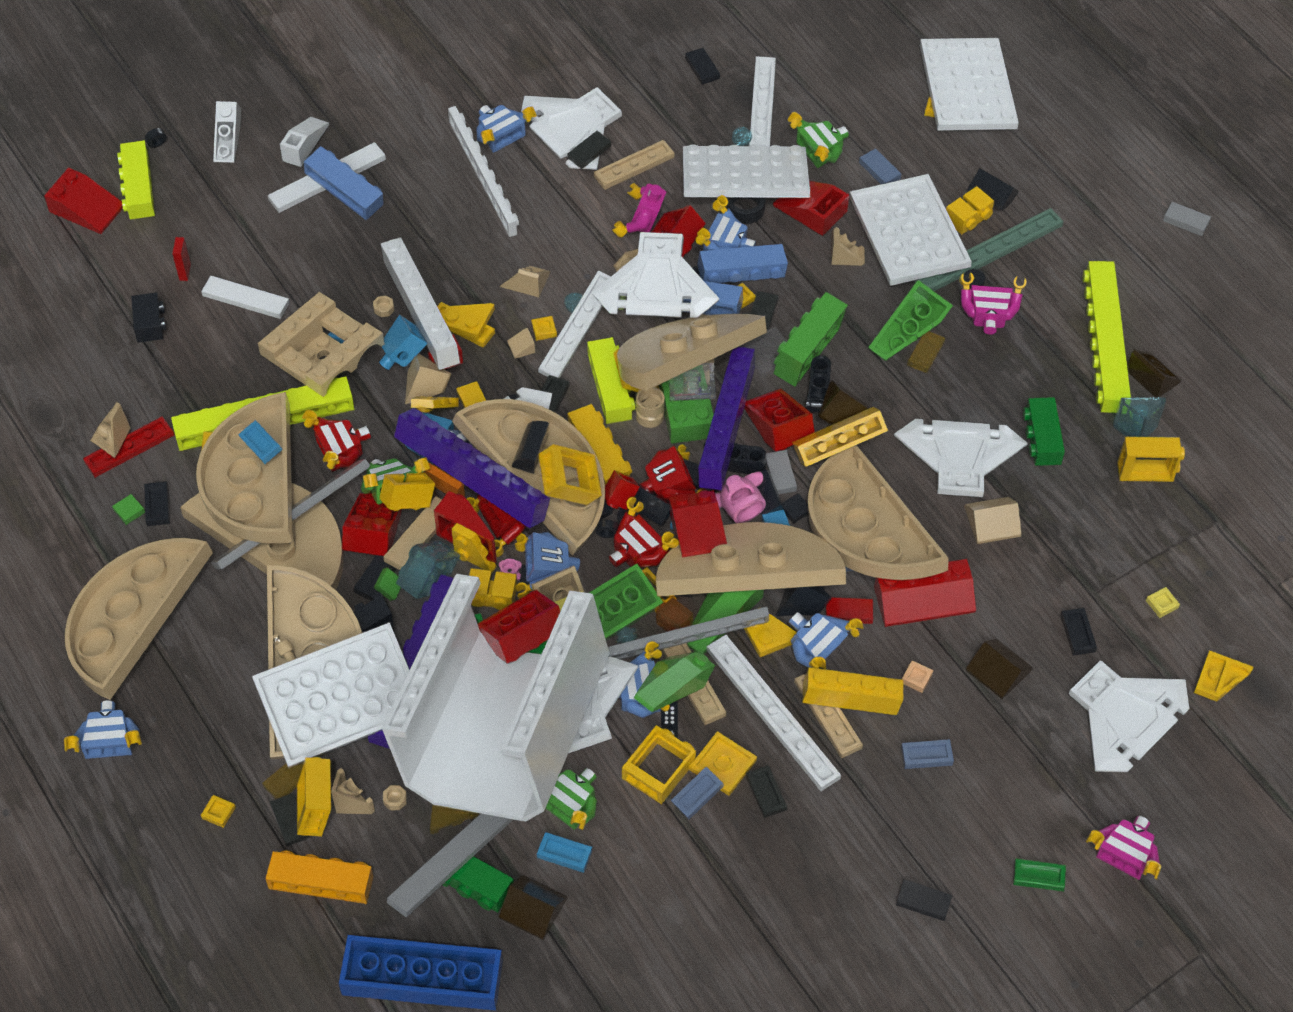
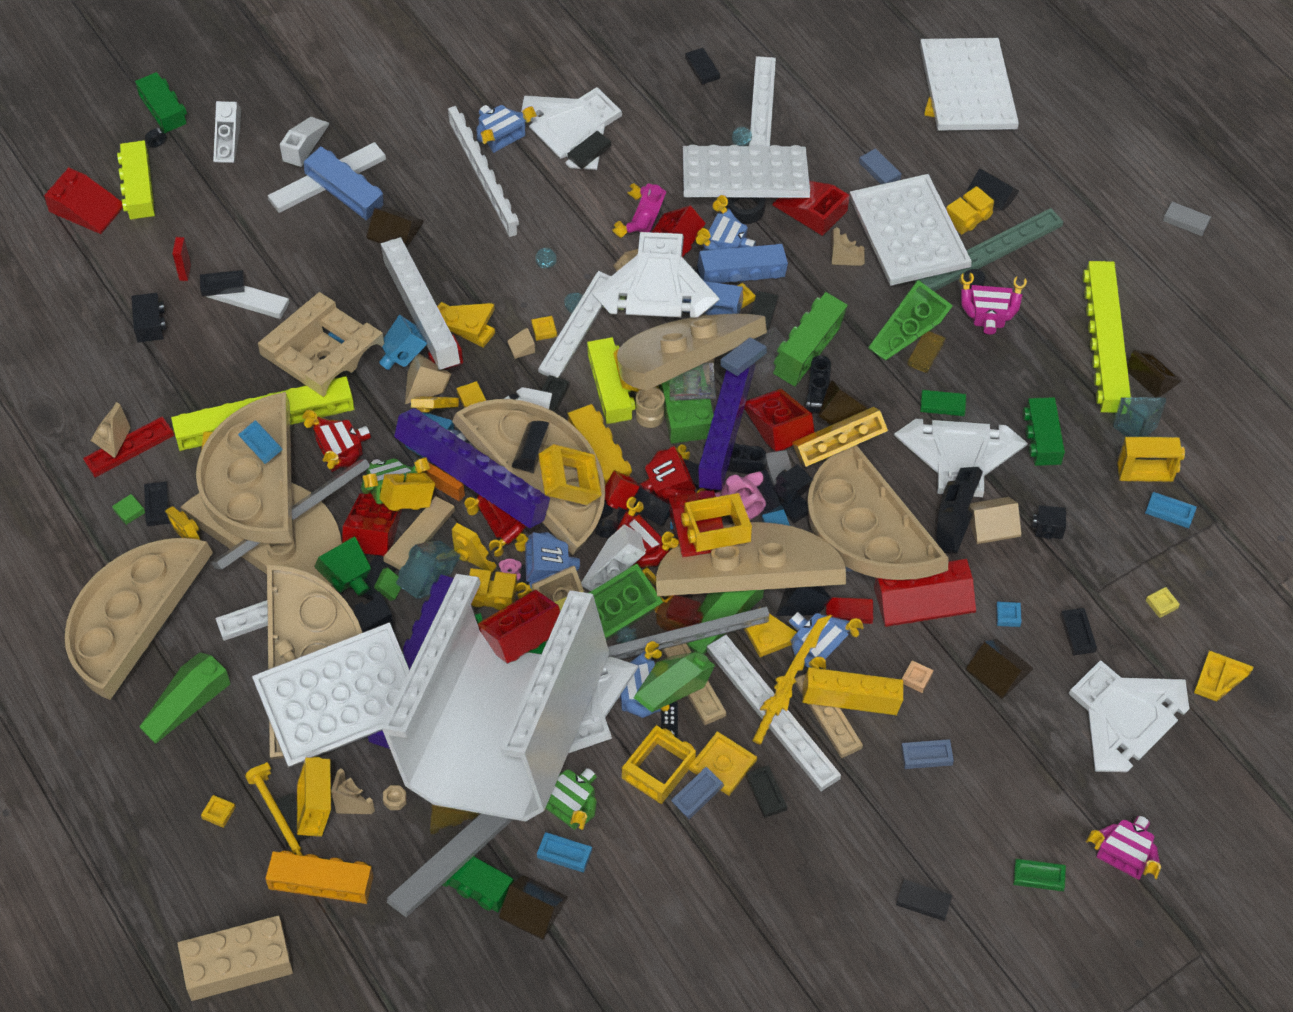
torso [64,701,142,759] -> none
clear yellow tile [262,762,304,799] -> none
blue brick [339,935,503,1011] -> none
tan tile [373,296,394,317] -> none
red slope [434,491,497,564] -> none
tan slope [499,266,550,297] -> none
tan tile [594,140,674,190] -> none
bright green torso [787,112,849,168] -> none
none -> green brick [135,72,187,133]
none -> bright green wedge [139,652,230,744]
none -> yellow wing [165,506,200,540]
none -> tan brick [177,916,293,1001]
none -> black tile [200,270,245,296]
none -> white tile [215,600,268,641]
none -> yellow piece [245,762,302,856]
none -> green torso [314,536,371,596]
none -> dark brown slope [367,207,423,248]
none -> clear light blue plate [535,248,557,268]
none -> white slope [581,524,646,591]
none -> clear red bracket [666,595,704,626]
none -> yellow window [681,493,752,552]
none -> sand blue tile [720,337,767,376]
none -> yellow sword [752,615,832,745]
none -> black brick [773,464,814,504]
none -> green tile [920,390,966,416]
none -> black slope [937,467,983,553]
none -> dark azure tile [996,602,1021,627]
none -> black brick [1031,505,1066,539]
none -> dark azure tile [1145,492,1197,528]

